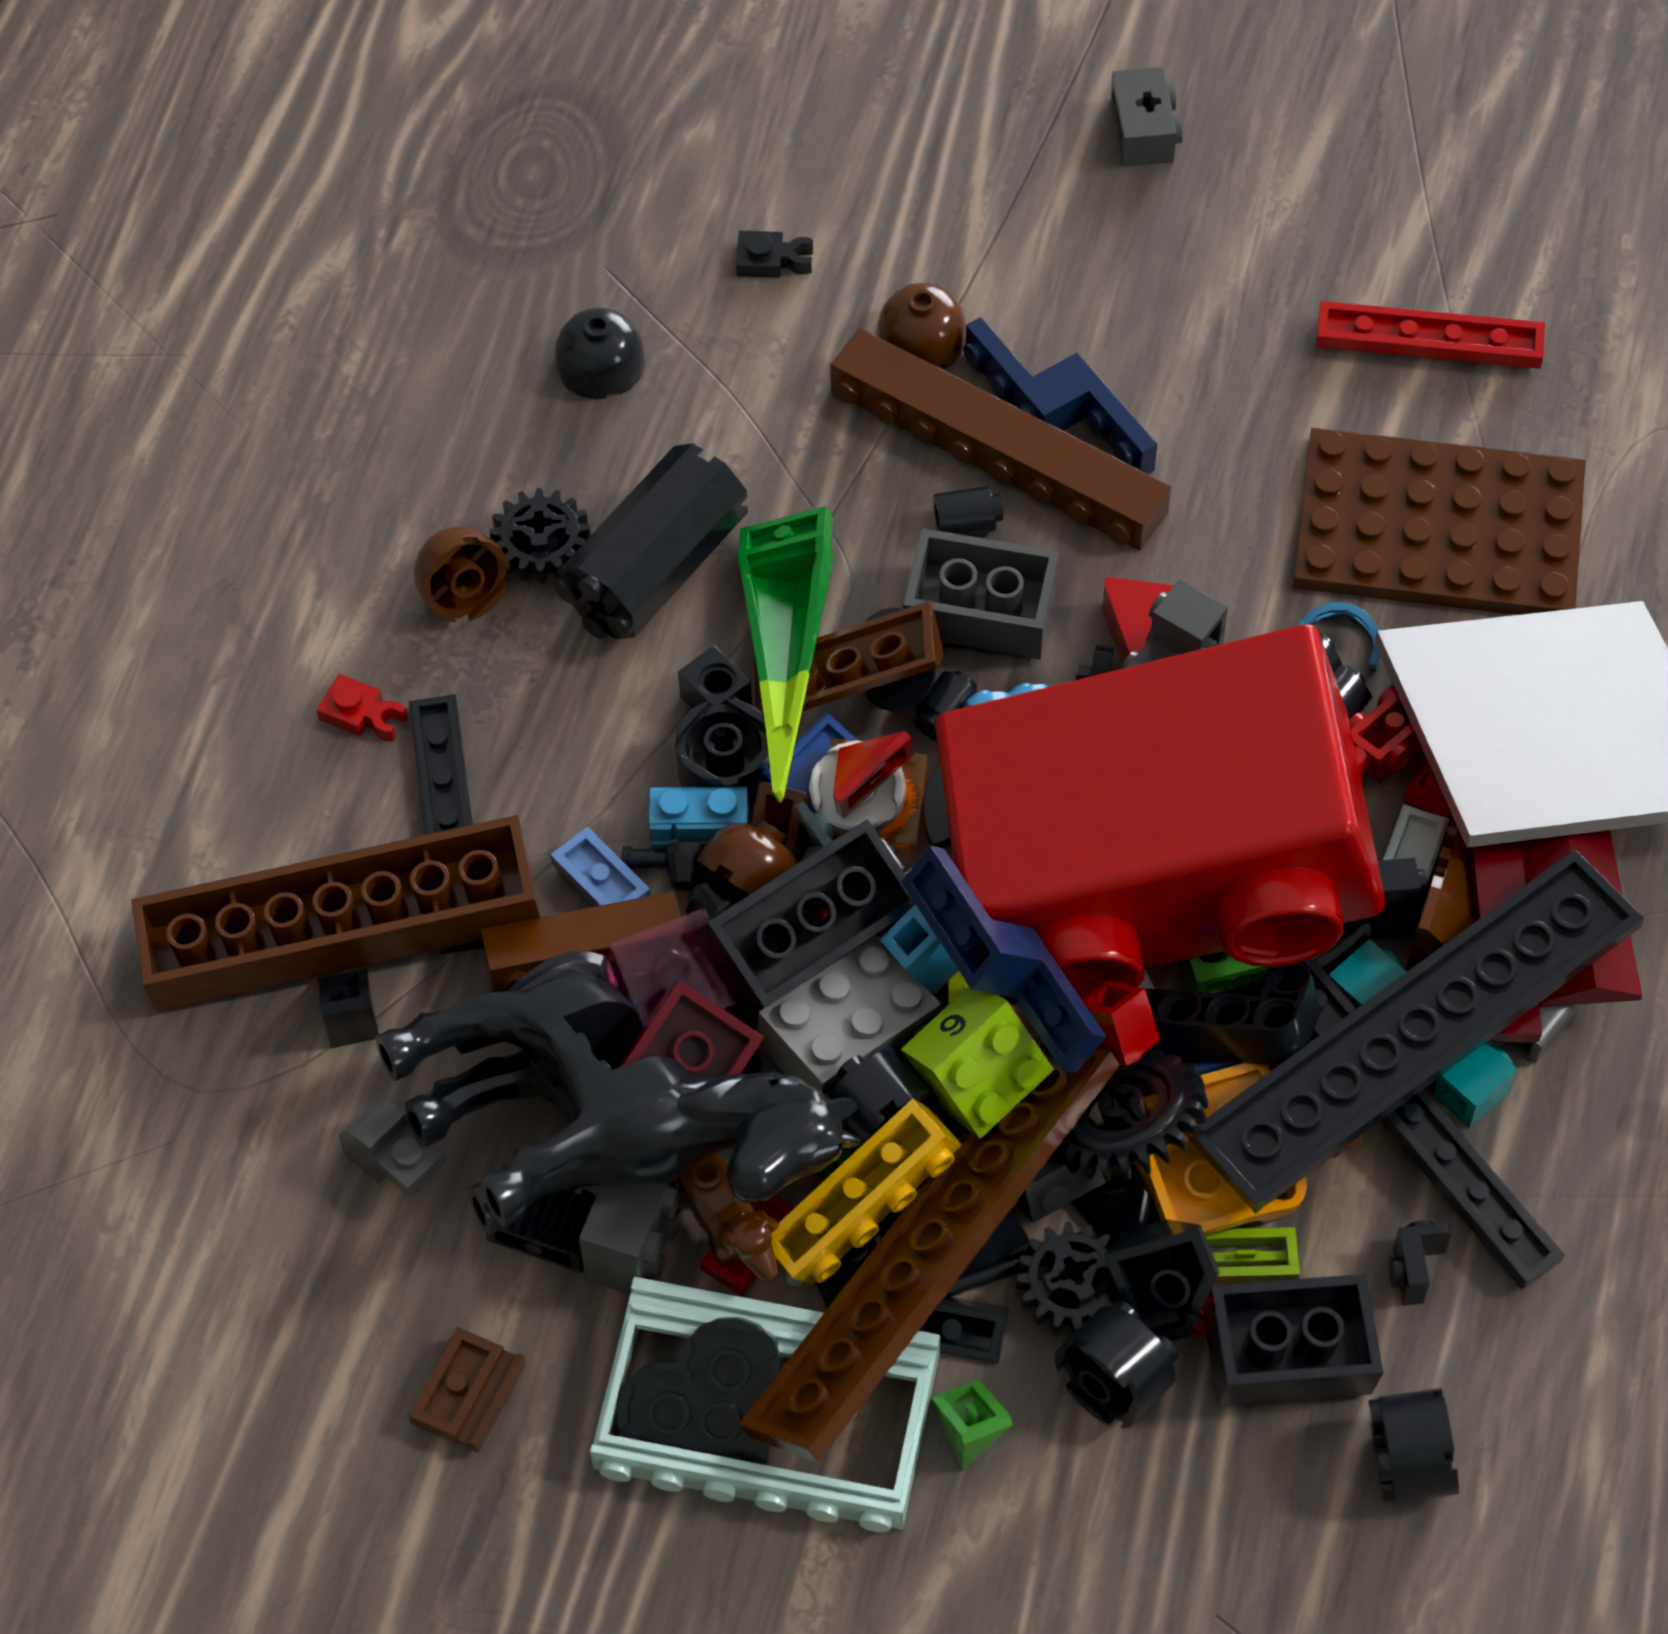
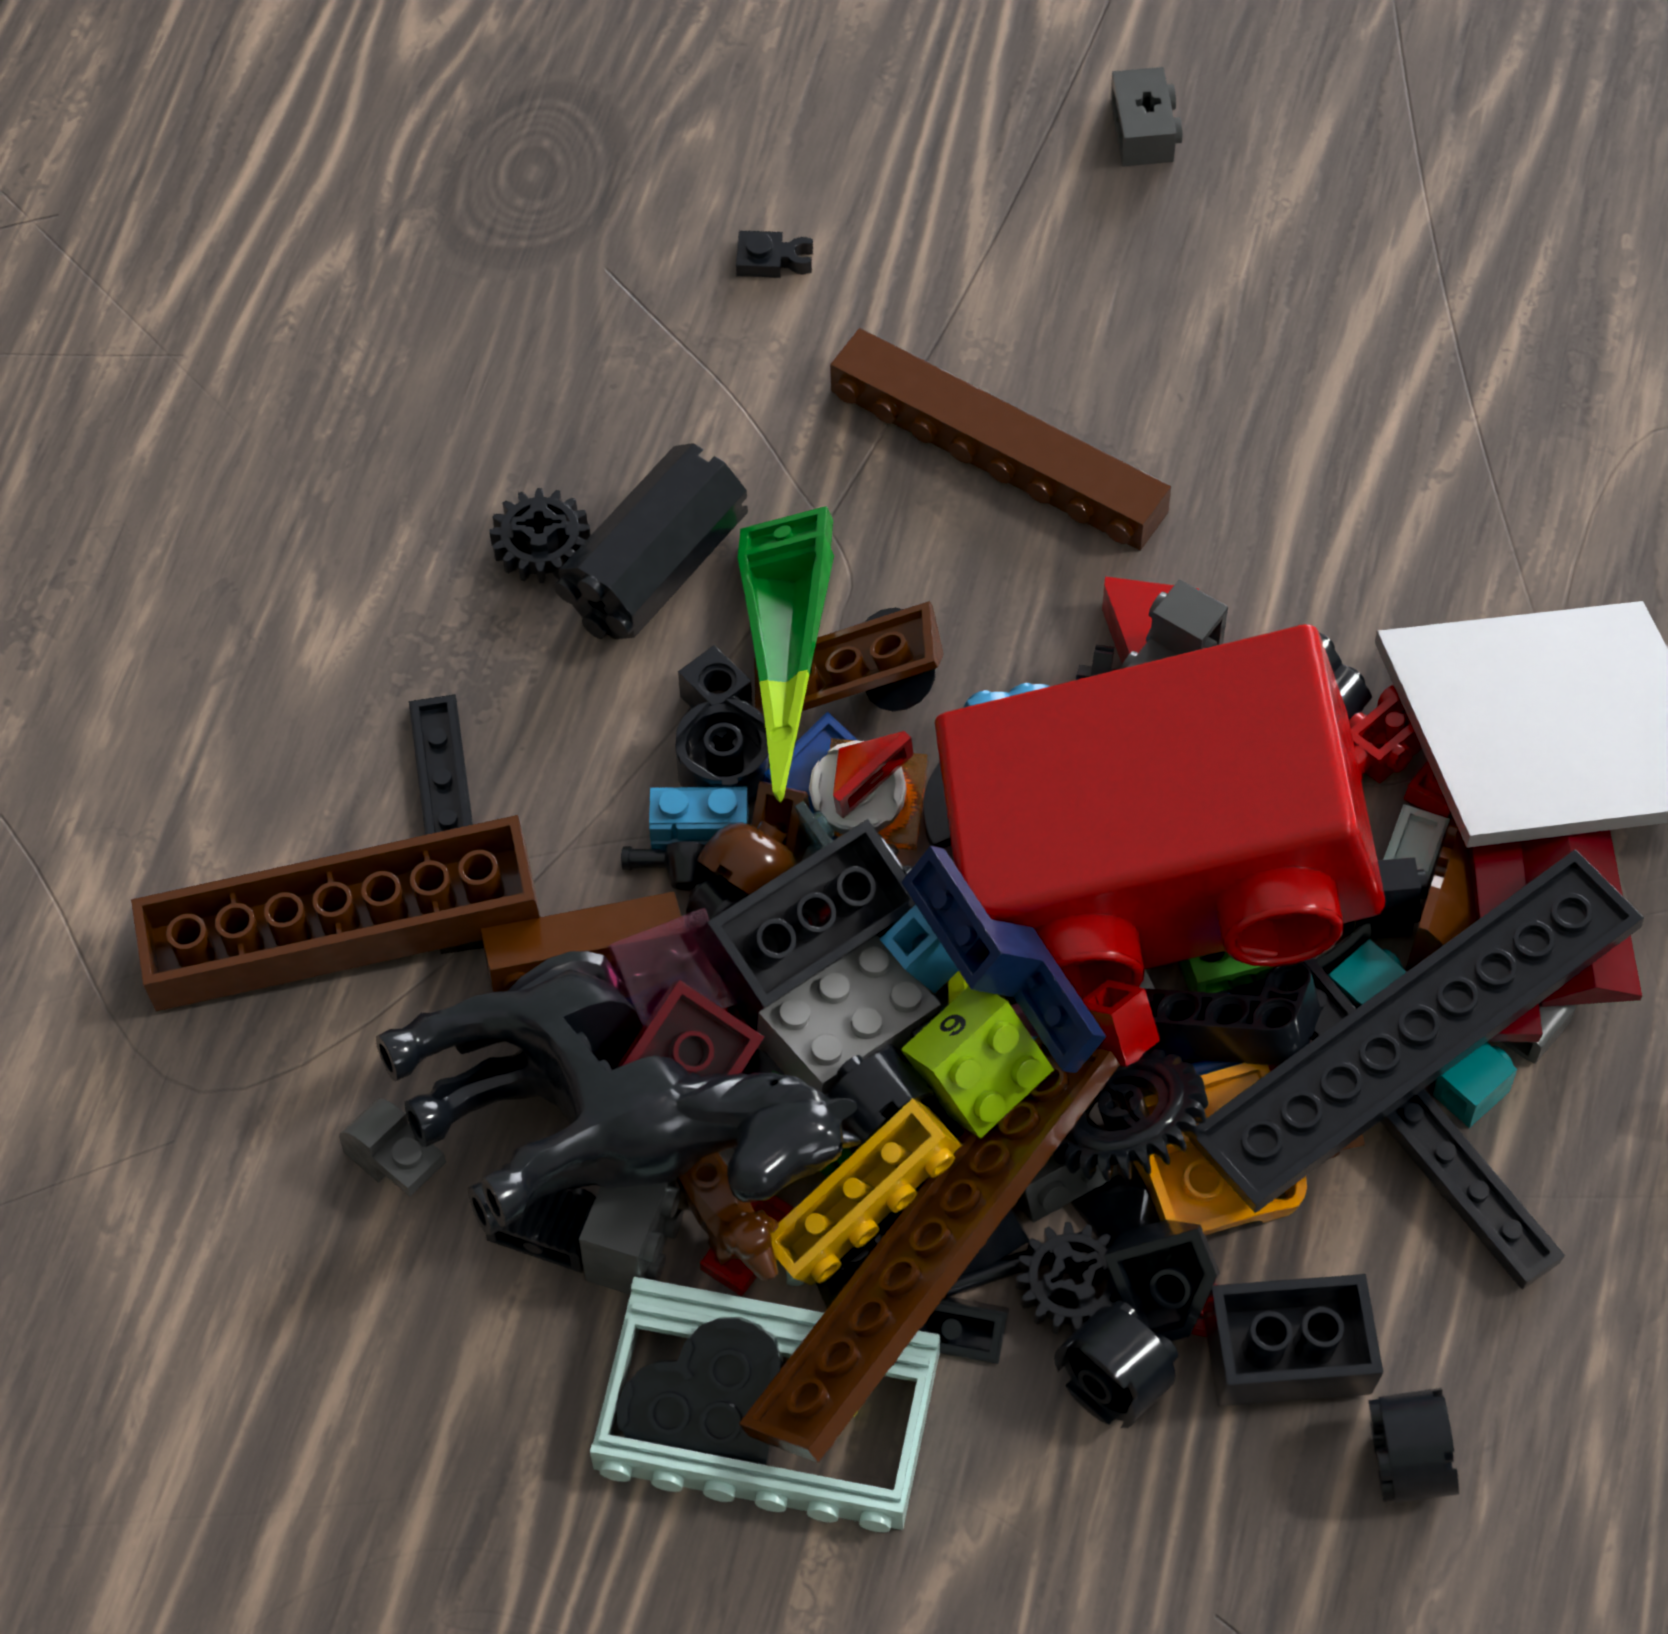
red plate [316,673,408,741] -> none
black slope [318,969,379,1048] -> none
reddish brown plate [409,1327,526,1453] -> none
reddish brown cylinder [414,527,510,622] -> none
medium blue plate [550,826,651,907] -> none
black cylinder [555,307,645,399] -> none
reddish brown cylinder [877,283,966,369] -> none
dark grey brick [903,528,1060,660] -> none
black brick [913,671,977,742] -> none
bright green slope [931,1379,1013,1471] -> none
black brick [933,486,1003,536] -> none
dark blue bracket [963,317,1157,474] -> none
lime tile [1205,1227,1300,1285] -> none
reddish brown plate [1293,428,1586,615] -> none
dark azure helmet [1299,602,1380,671] -> none
red plate [1316,301,1545,369] -> none
black bracket [1389,1220,1451,1305] -> none

